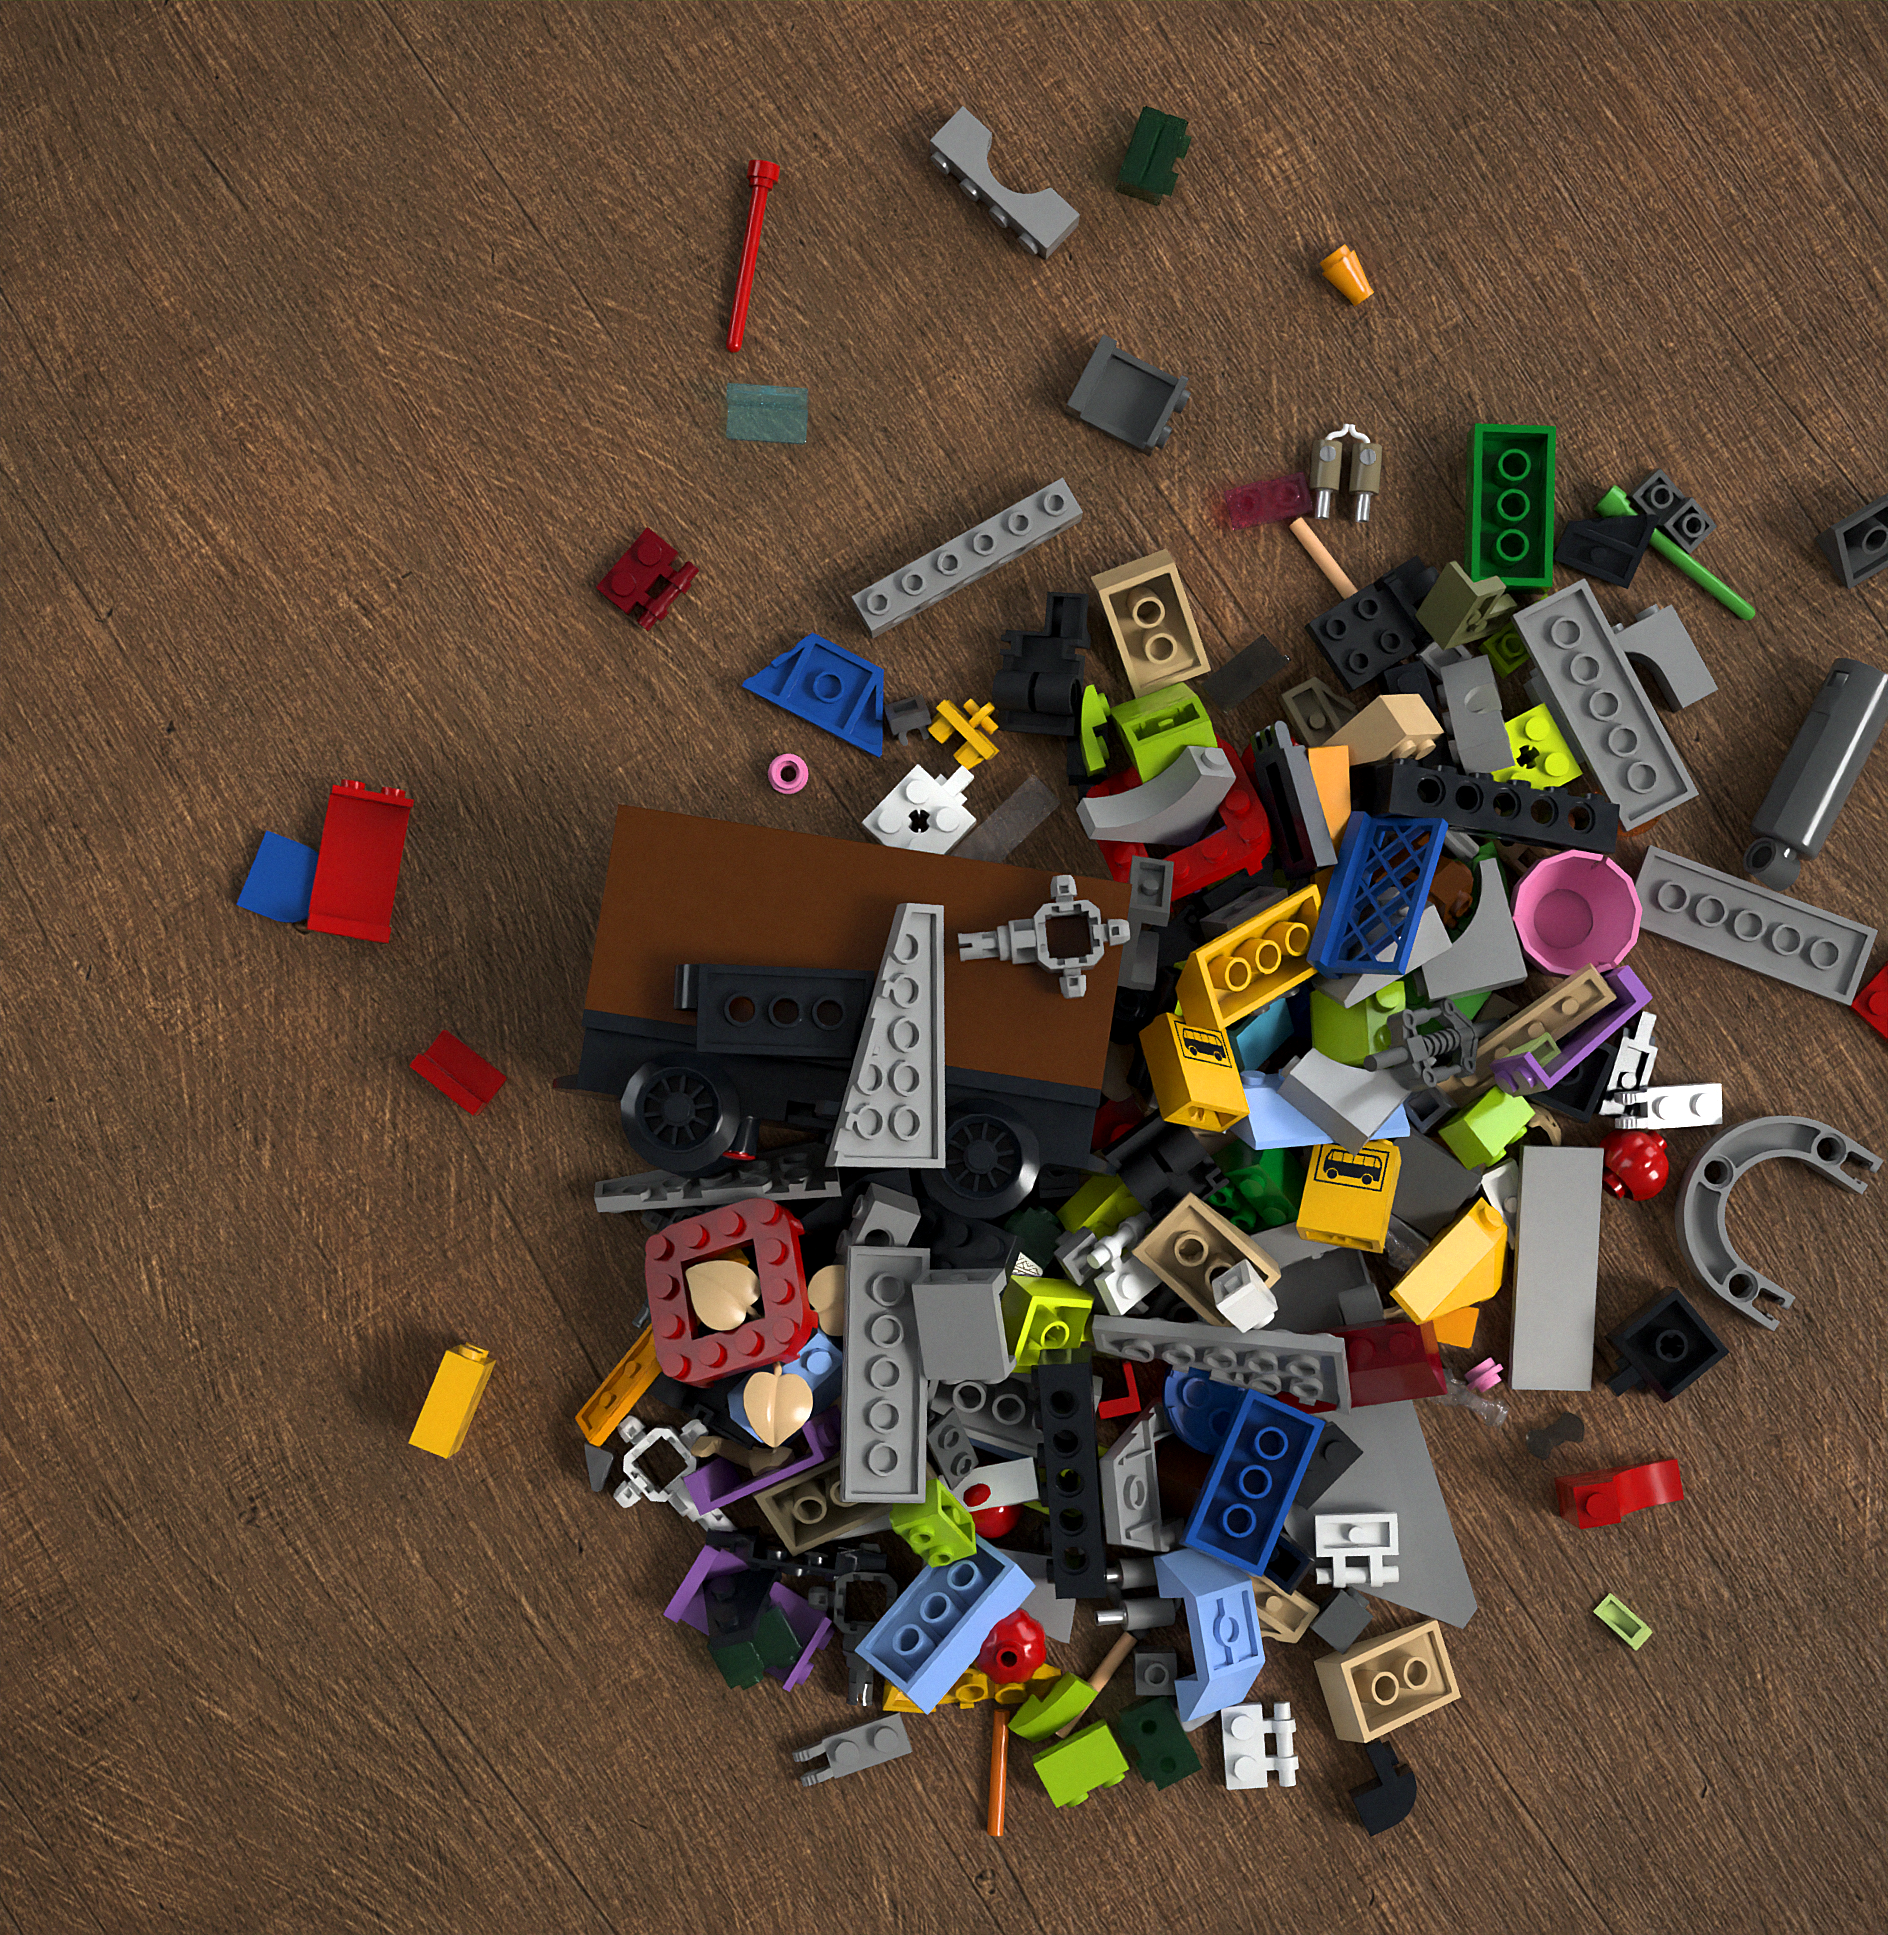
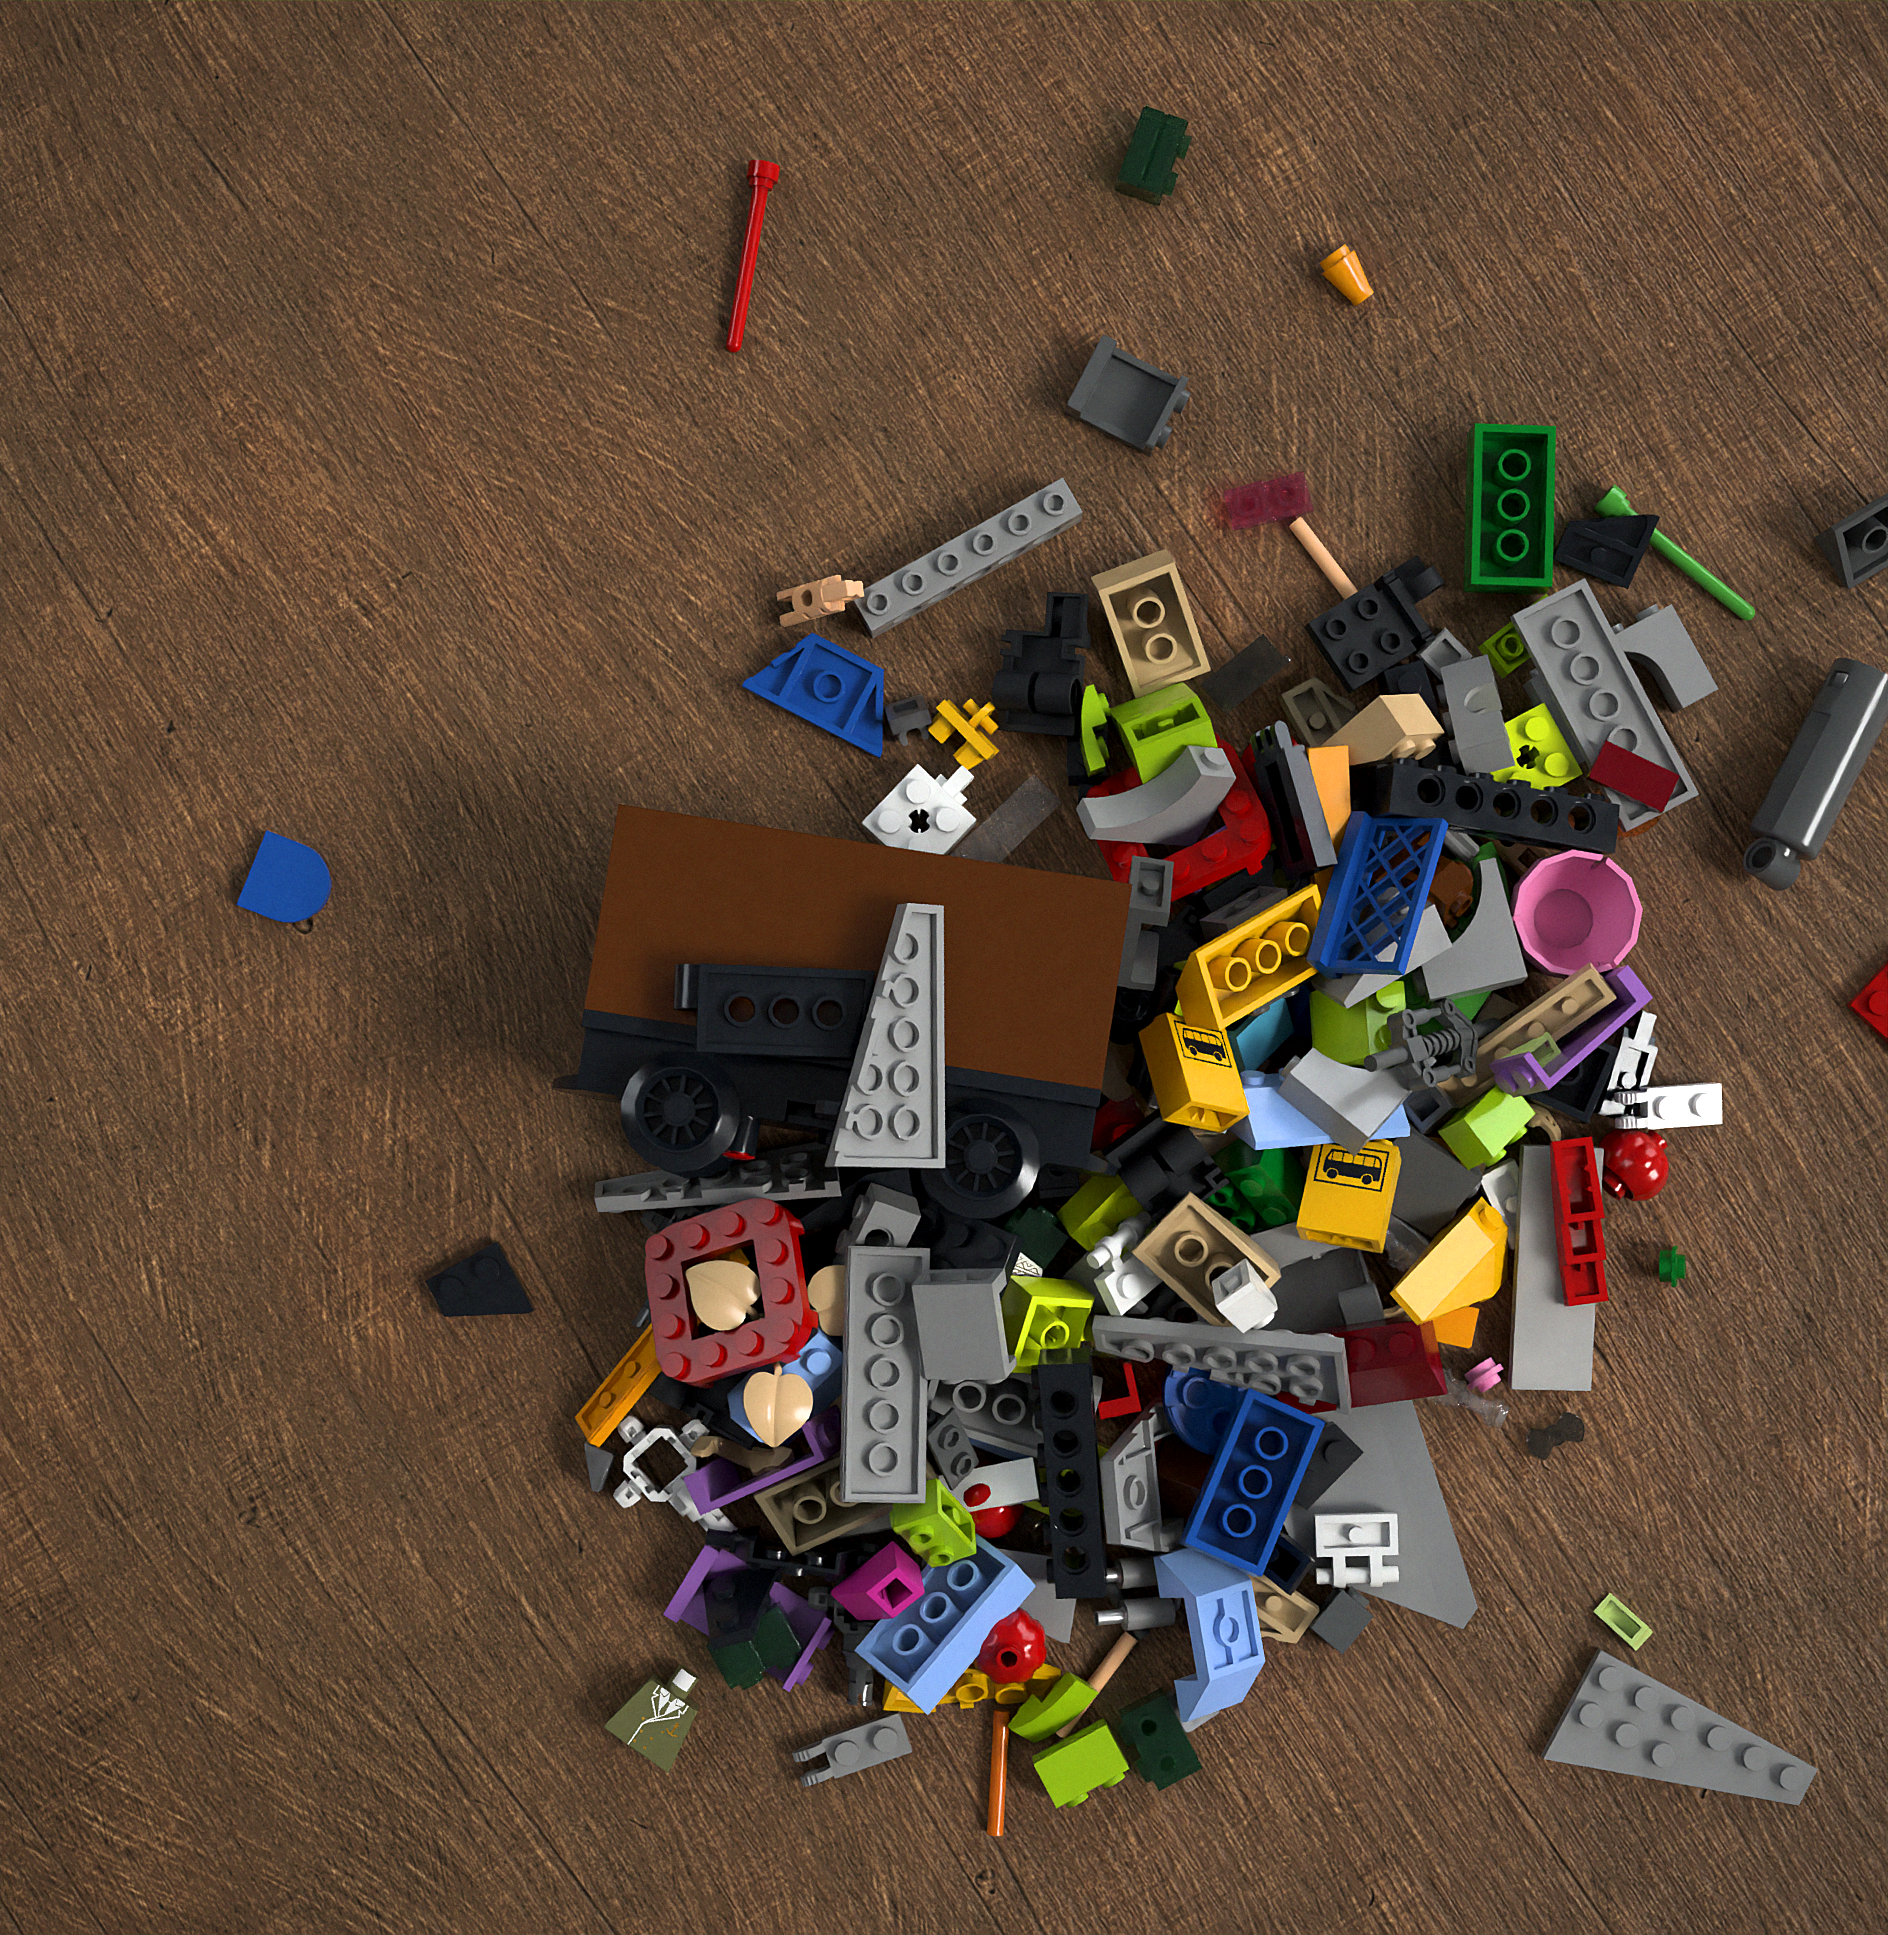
red panel [305,779,414,944] -> none
yellow brick [408,1342,496,1459] -> none
red panel [409,1030,507,1116] -> none
dark red plate [596,527,700,632] -> none
clear light blue panel [726,383,809,445] -> none
bright pink plate [768,754,808,794] -> none
light grey arch [930,106,1080,260] -> none
light grey piece [958,875,1130,999] -> none
light grey tile [1054,1226,1102,1286] -> none
dark grey brick [1132,1645,1177,1695] -> none
white plate [1220,1701,1299,1790] -> none
dark tan piece [1309,424,1383,523] -> none
tan slope [1313,1619,1461,1743] -> none
black brick [1348,1737,1417,1837] -> none
olive panel [1415,561,1517,651] -> none
red arch [1554,1458,1684,1529] -> none
black hinge [1603,1286,1730,1403] -> none
dark grey slope [1626,468,1717,554] -> none
light grey plate [1633,845,1878,1007] -> none
light grey piece [1675,1116,1884,1332] -> none
none -> black wing [425,1241,536,1317]
none -> olive torso [604,1664,700,1773]
none -> light nougat hinge [777,575,864,627]
none -> dark pink slope [831,1541,925,1621]
none -> light grey wing [1541,1648,1818,1806]
none -> red slope [1550,1136,1609,1307]
none -> dark red tile [1586,740,1680,814]
none -> green plate [1659,1246,1686,1287]

